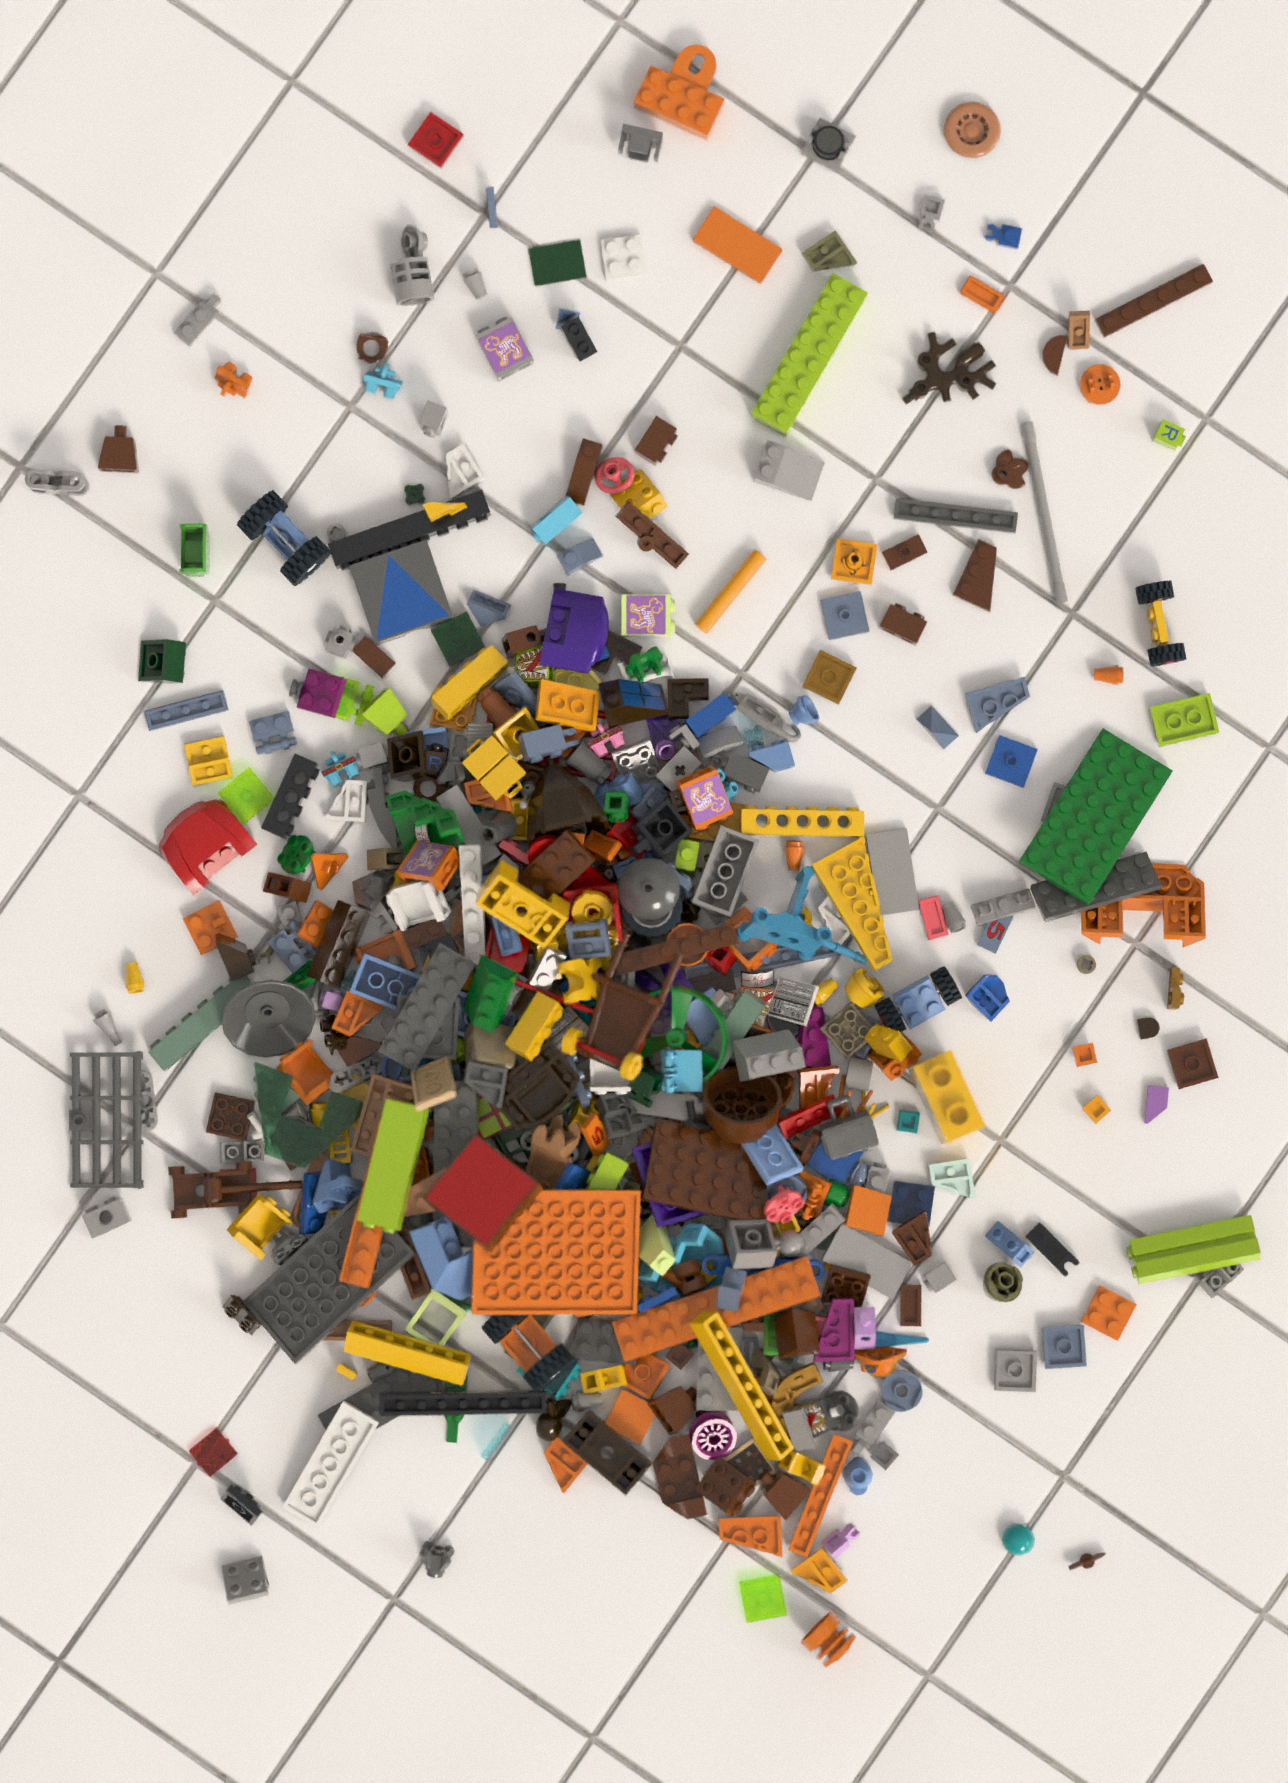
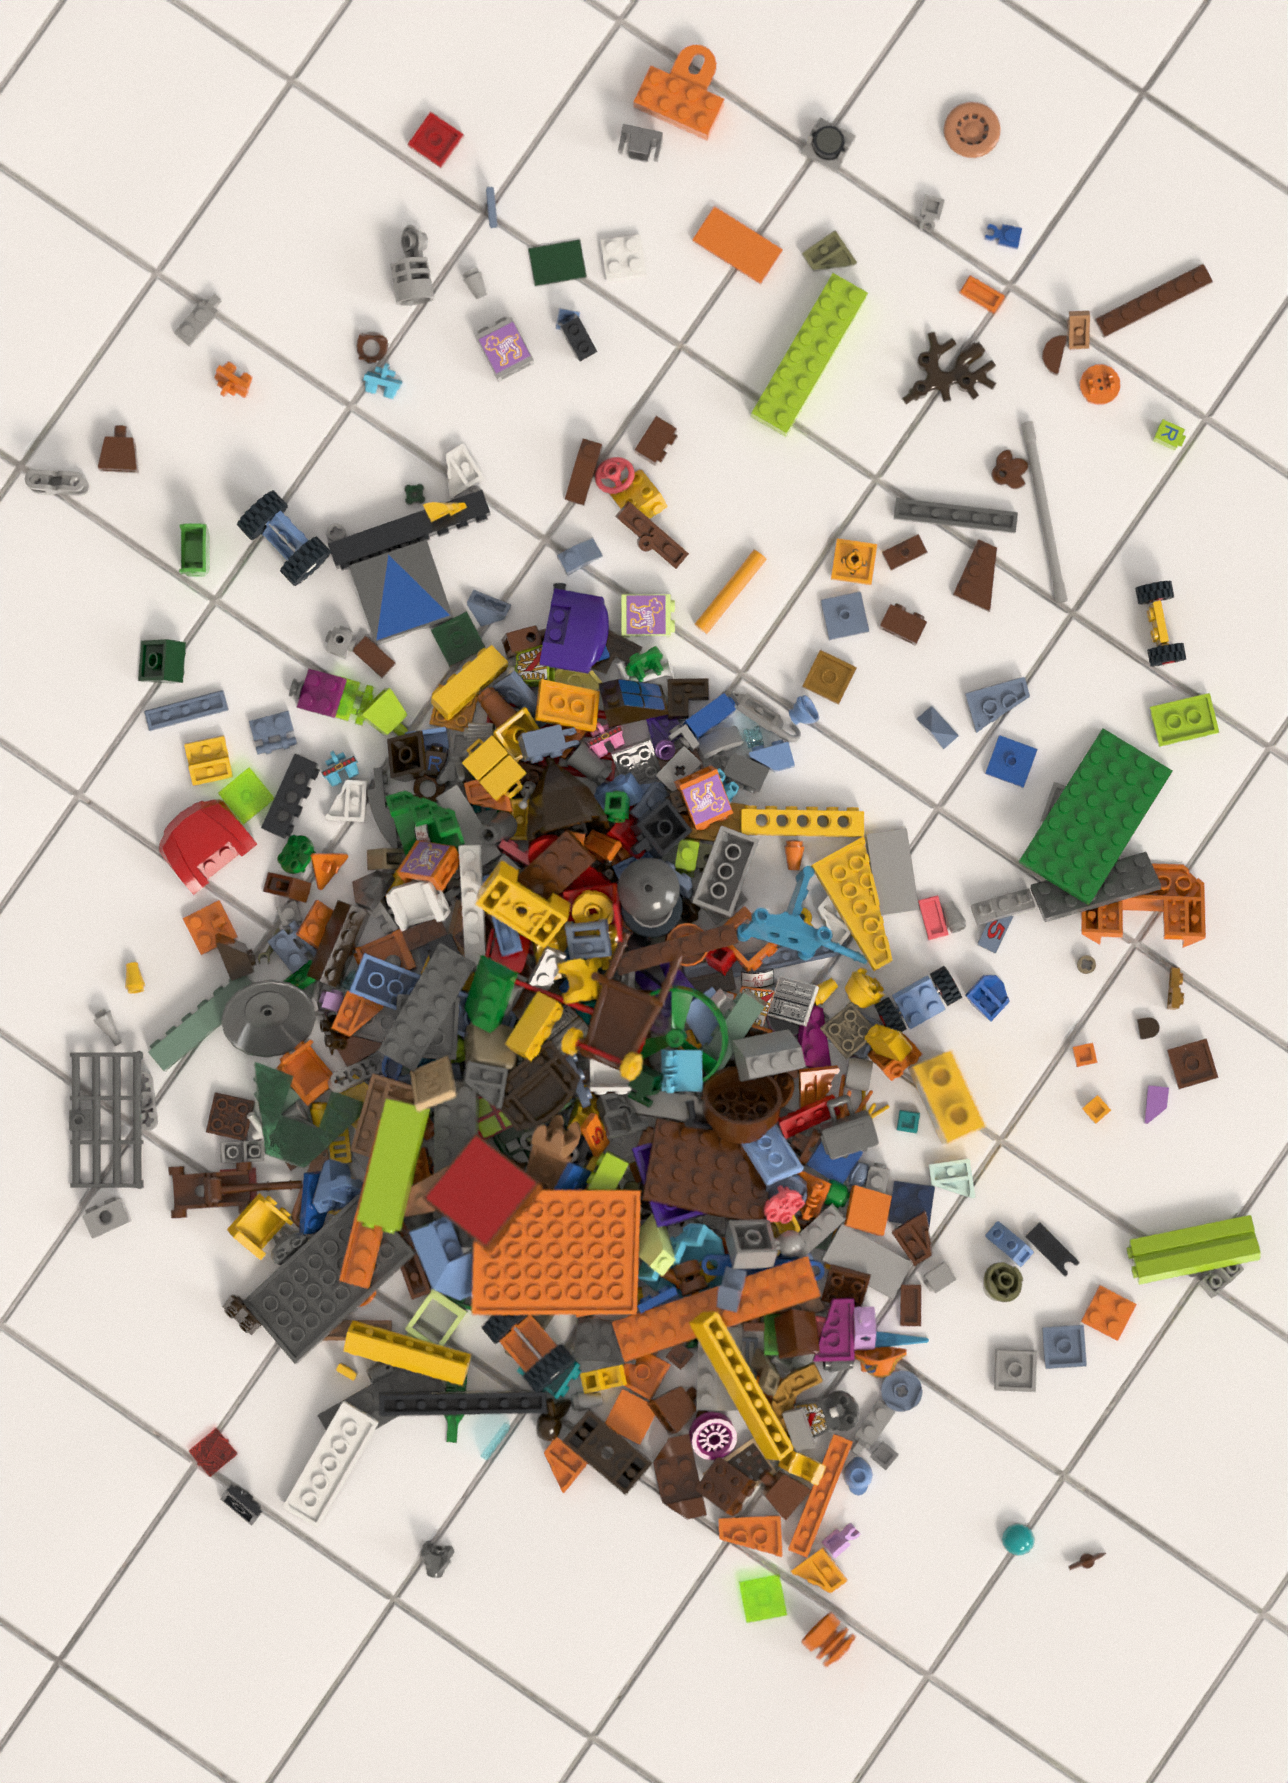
light grey plate [222,1556,269,1605] -> none
light grey brick [356,742,388,770] -> none
light grey brick [419,400,448,438] -> none
medium azure brick [530,496,583,544] -> none
light grey slope [754,440,825,501] -> none
orange cone [1094,665,1124,685] -> none

